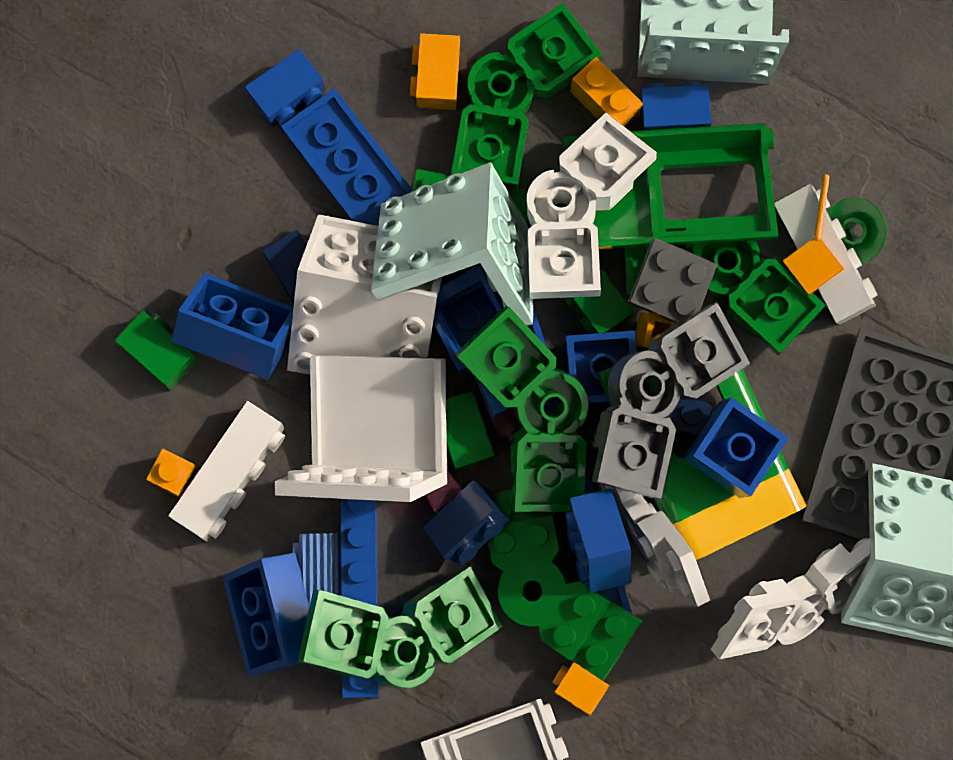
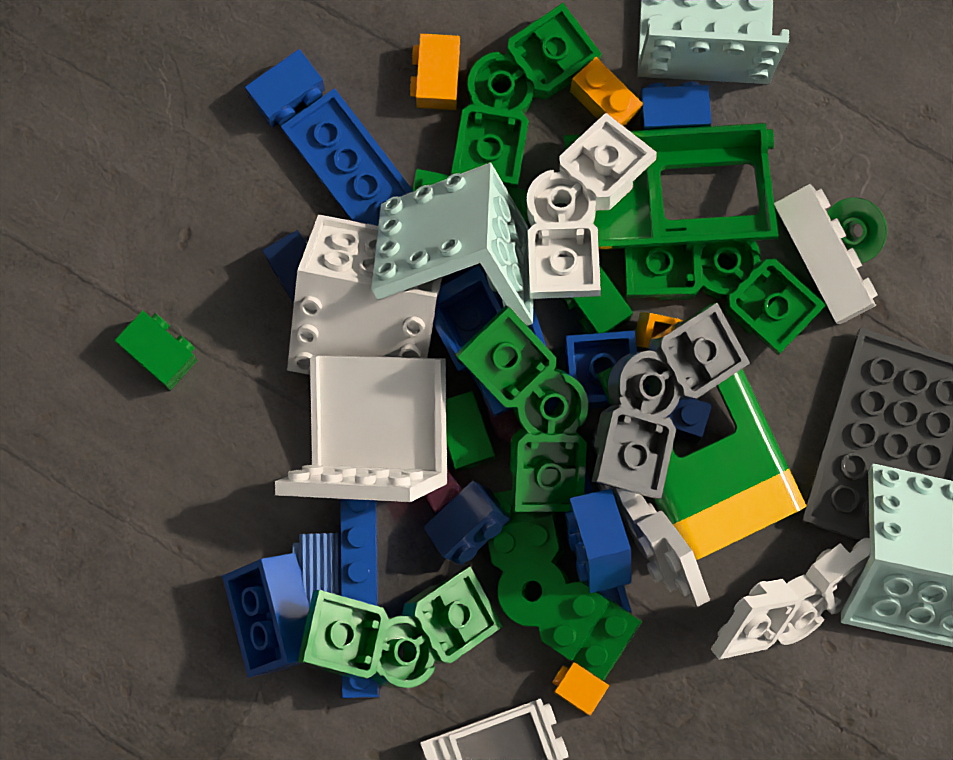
light orange brick [146,448,199,498] -> none
white brick [169,401,285,542] -> none
blue brick [172,273,294,379] -> none
dark grey plate [627,238,717,323] -> none
blue brick [683,397,789,498] -> none
light orange piece [783,174,844,295] -> none

